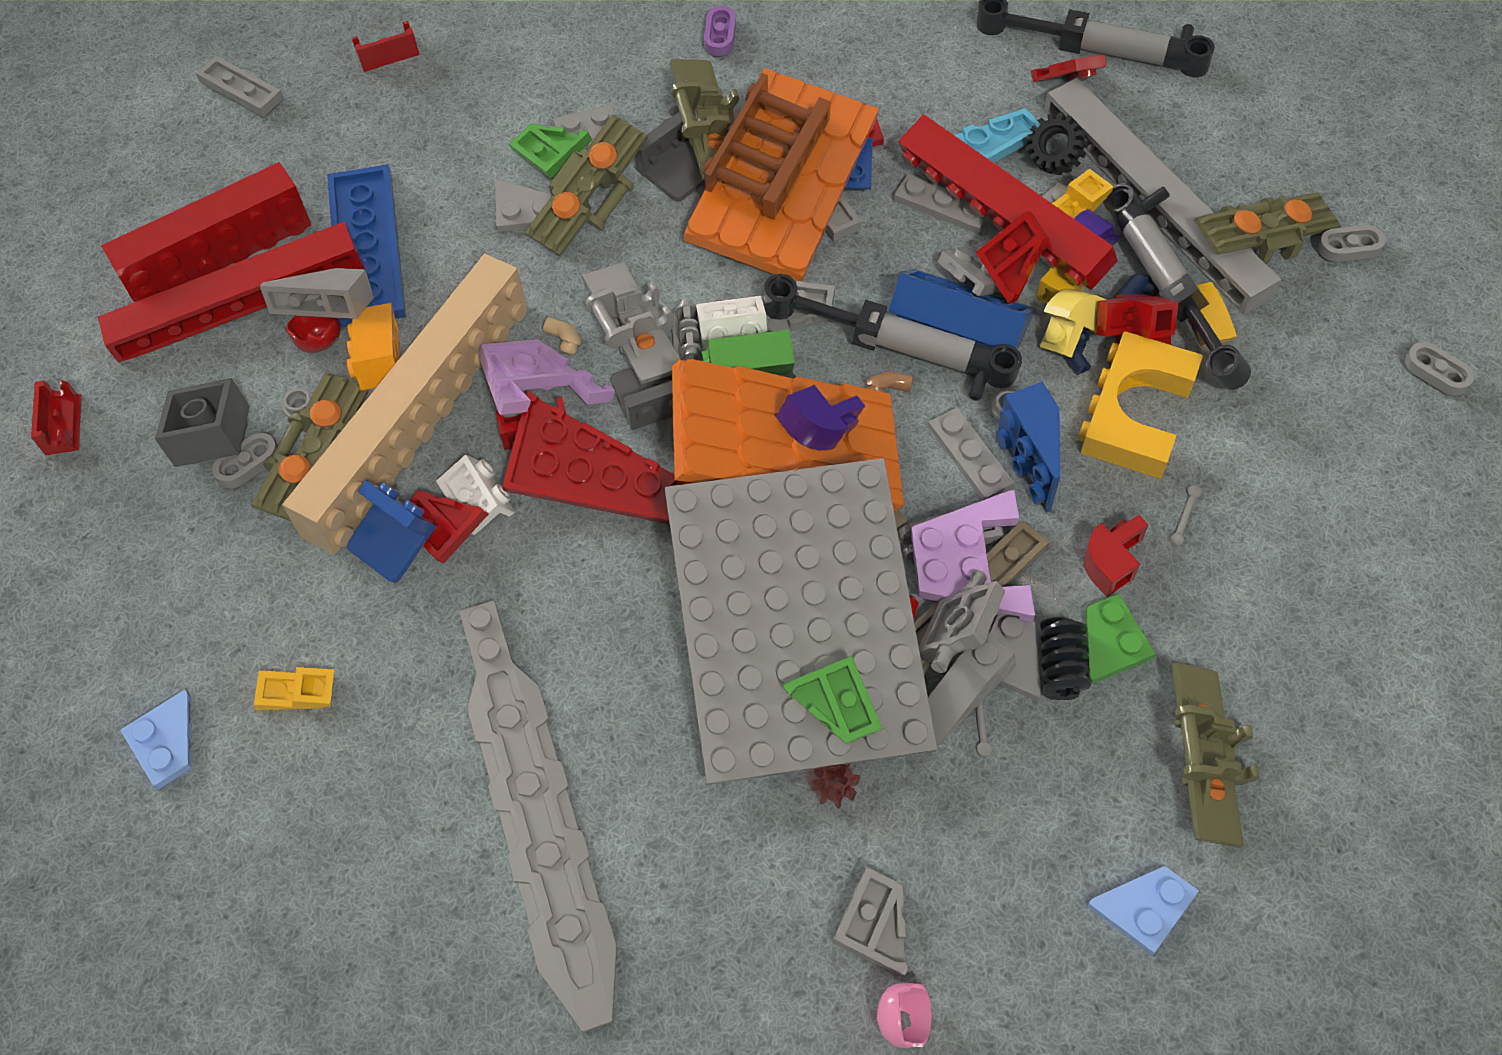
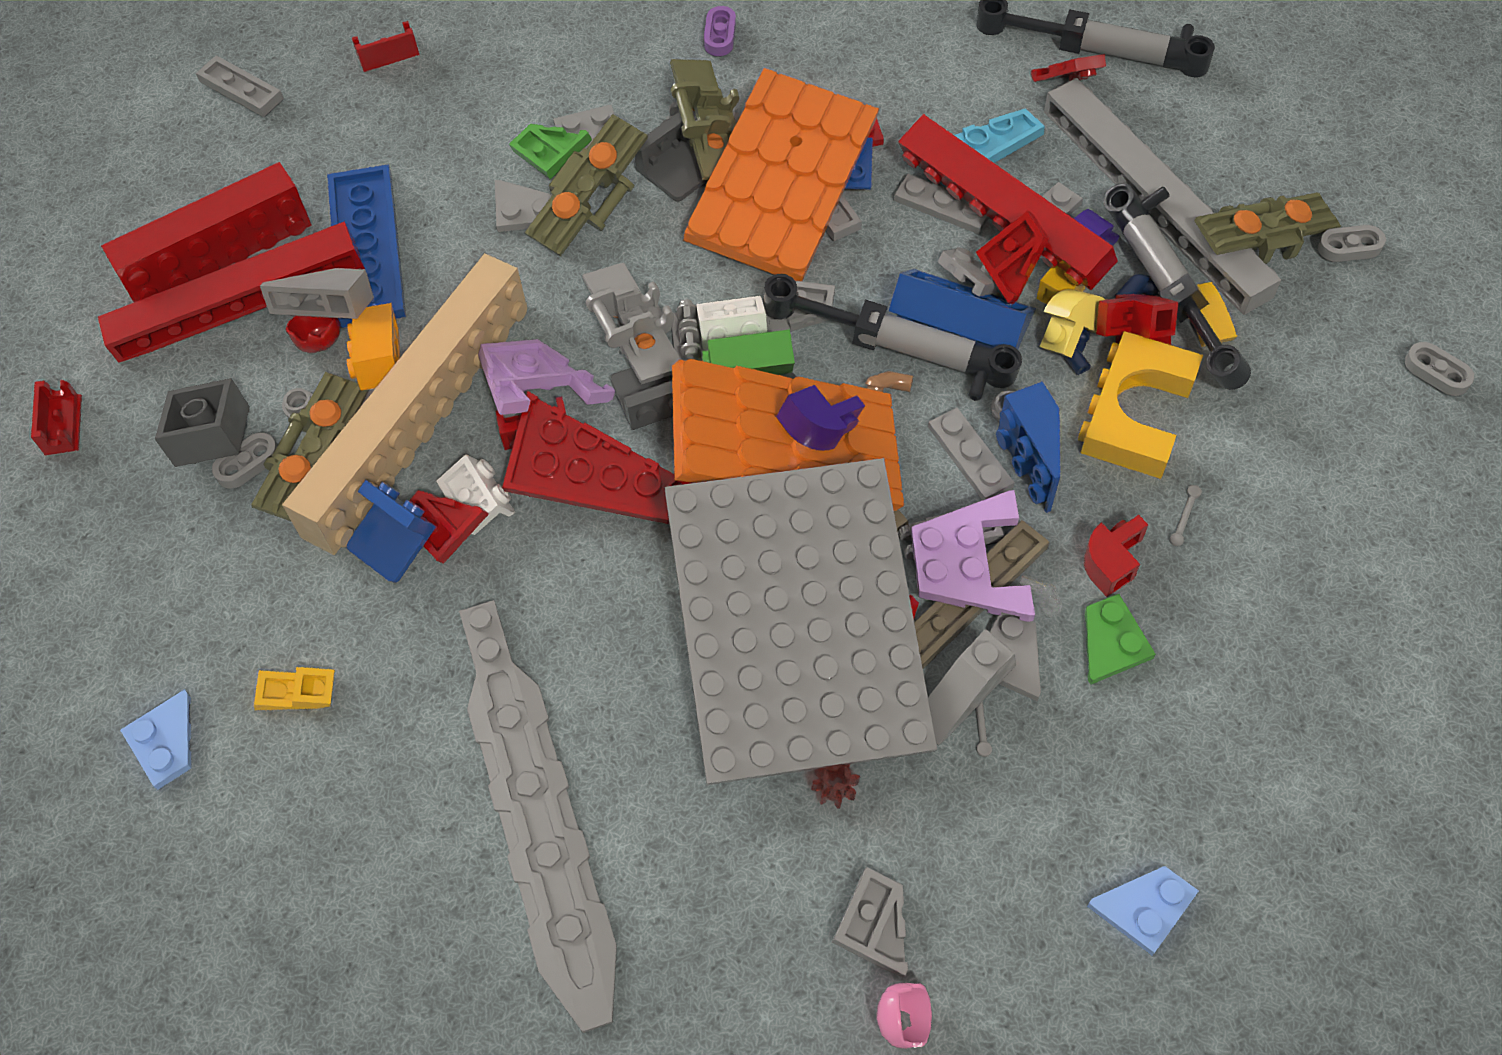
tan arm [543,317,581,355] -> none
dark orange fence [702,73,831,220] -> none
bright green wing [782,656,883,744] -> none
light grey plate [919,570,1005,673] -> none
black tyre [1026,113,1088,175] -> none
black piece [1040,617,1091,700] -> none
yellow slope [1052,168,1114,218] -> none
olive piece [1172,662,1260,848] -> none

